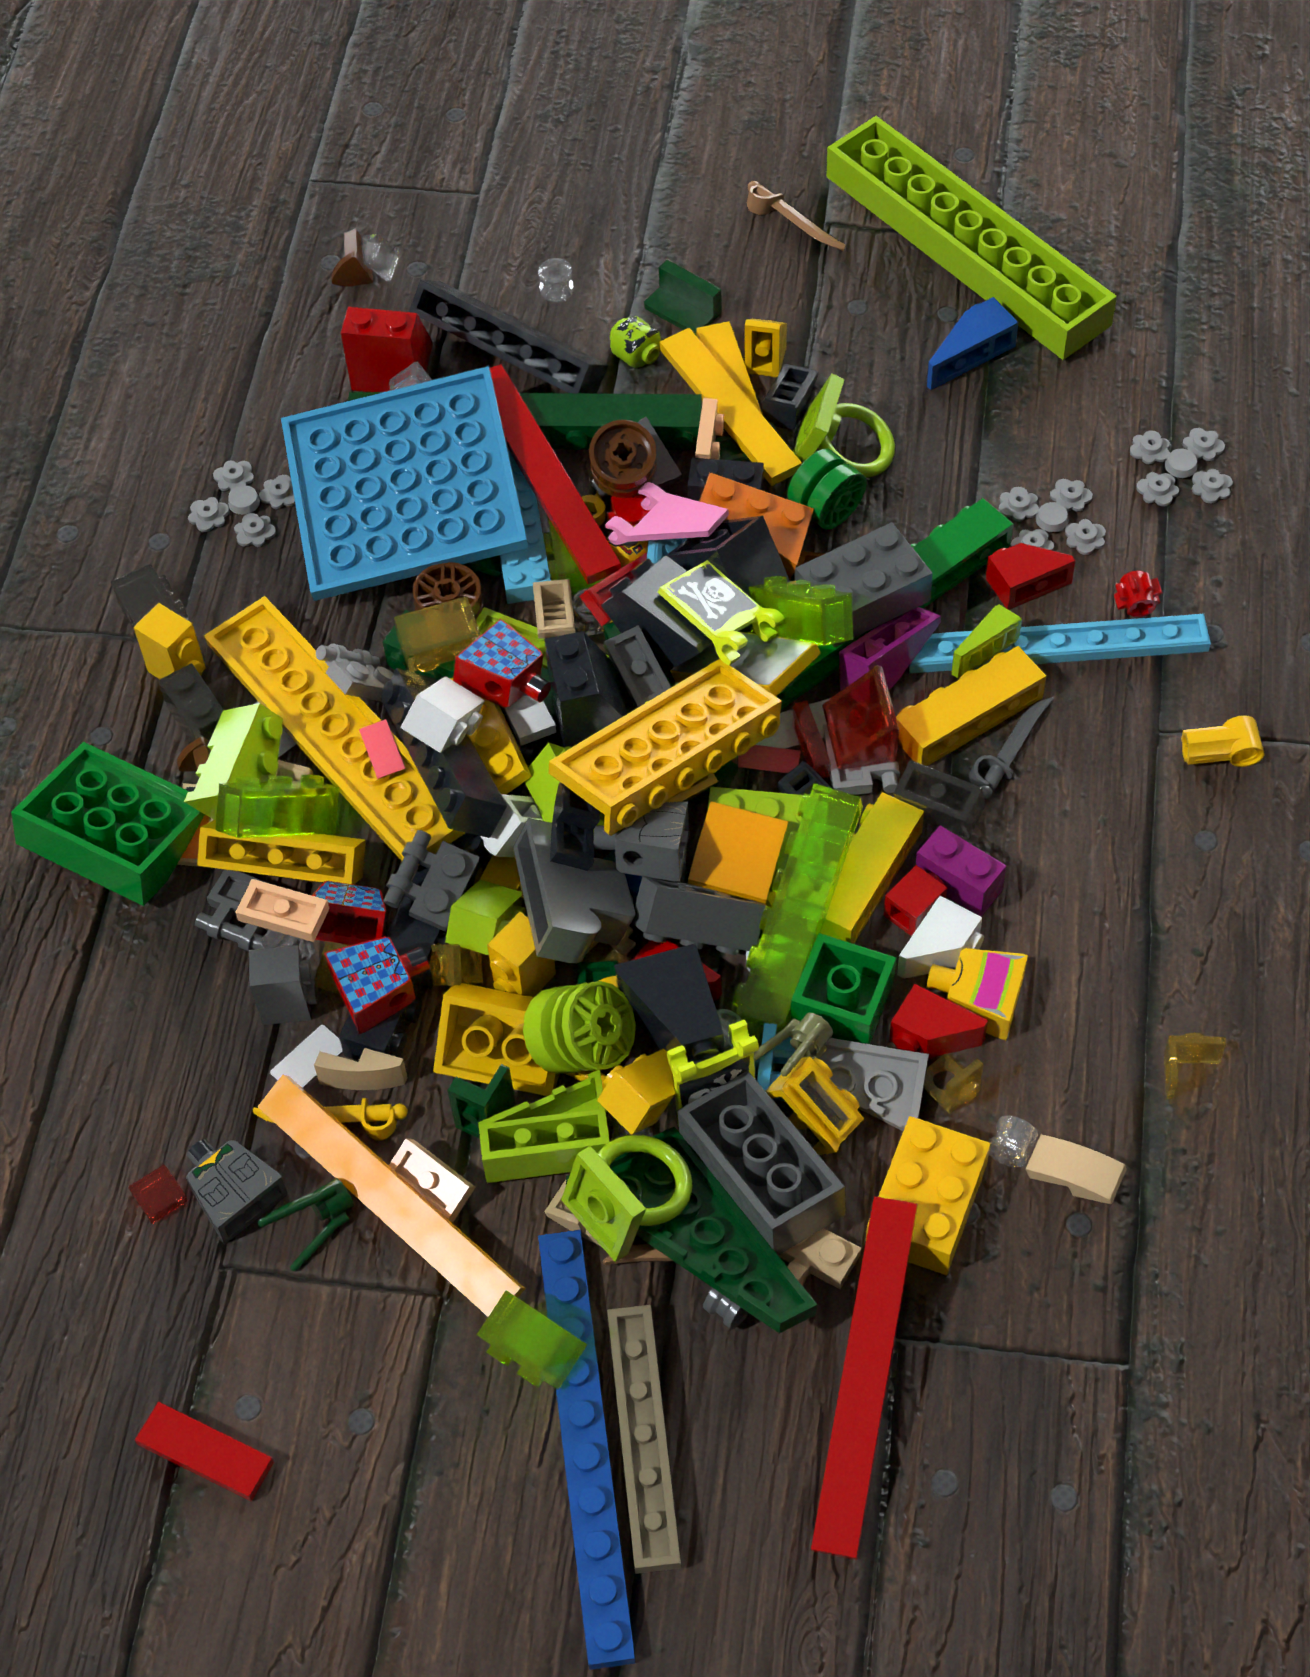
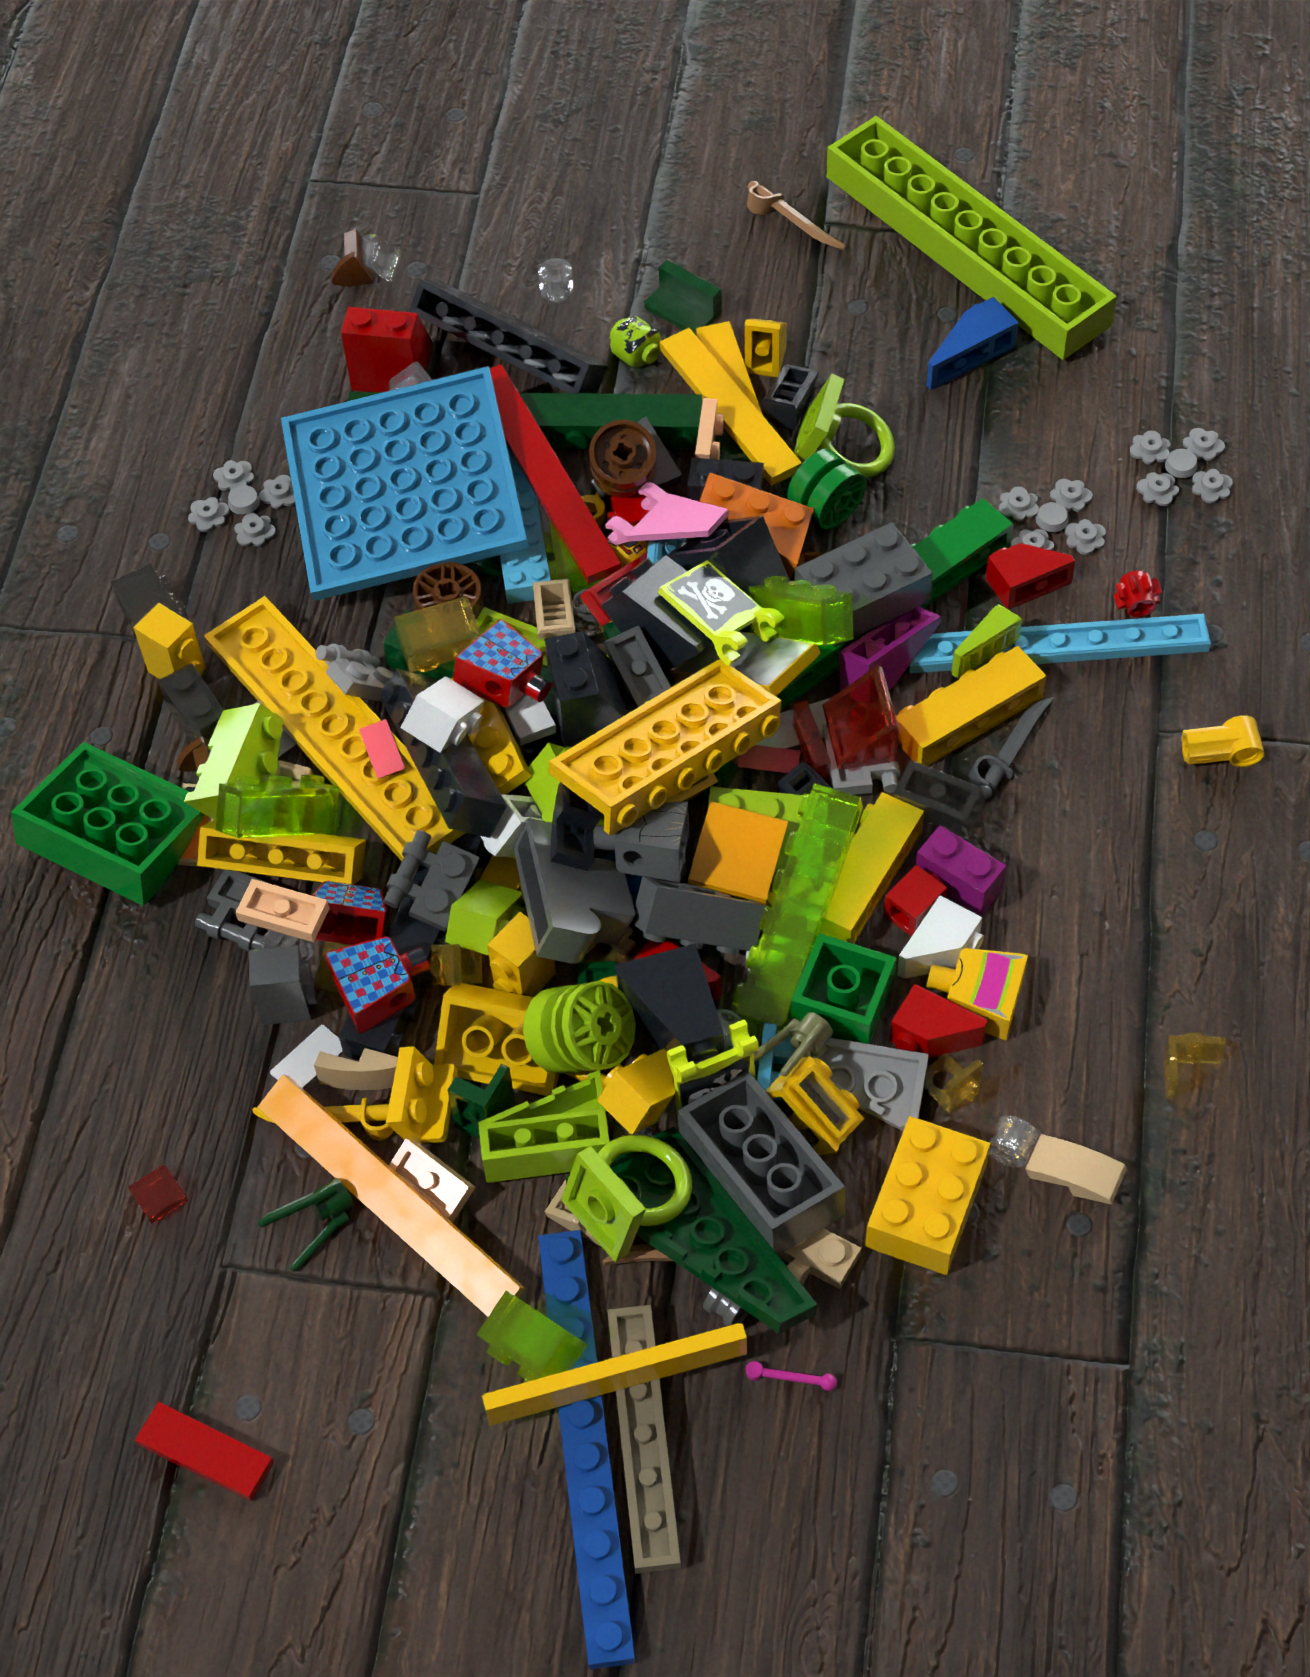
dark grey torso [186,1139,288,1244] -> none
red tile [811,1196,918,1560] -> none
none -> yellow bracket [386,1046,458,1144]
none -> yellow tile [482,1323,747,1426]
none -> dark pink hinge [746,1361,837,1391]

